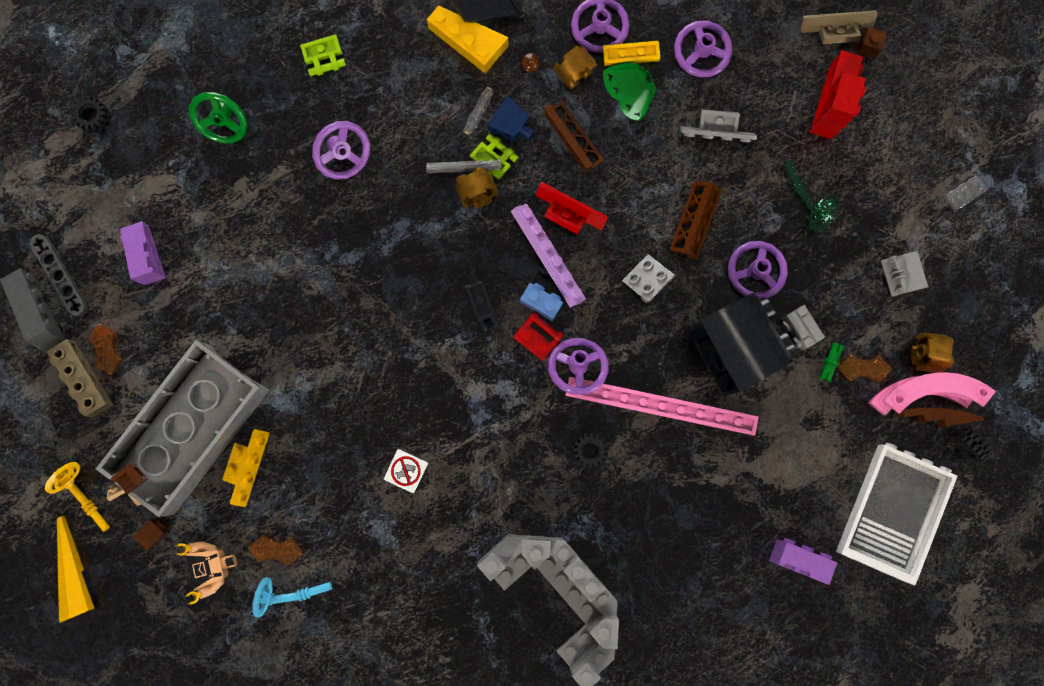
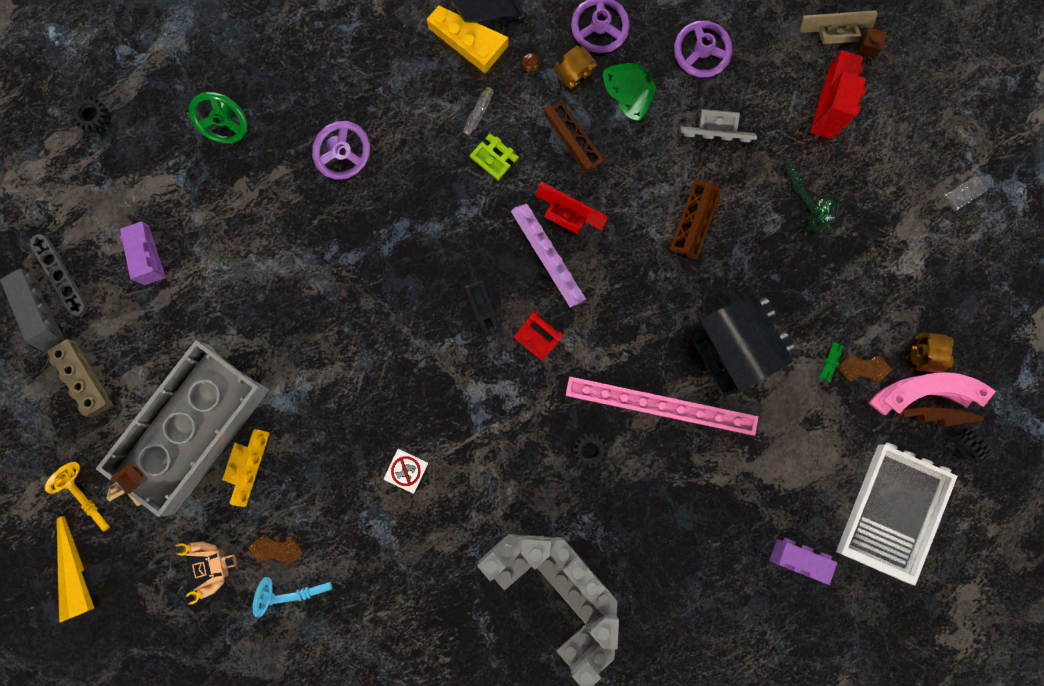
clear orange tile [88,323,123,375] -> none
reddish brown brick [133,518,170,551] -> none
lime plate [300,34,346,76] -> none
light grey axle [426,159,502,173] -> none
pearl gold brick [456,167,499,209] -> none
dark blue torso [487,96,535,142] -> none
medium blue brick [520,283,563,322] -> none
medium lavender piece [548,338,609,395] -> none
yellow plate [603,41,660,66] -> none
light grey hinge [622,255,675,303] -> none
medium lavender piece [728,241,788,299] -> none
light grey brick [781,305,825,351] -> none
light grey hinge [881,251,928,297] -> none

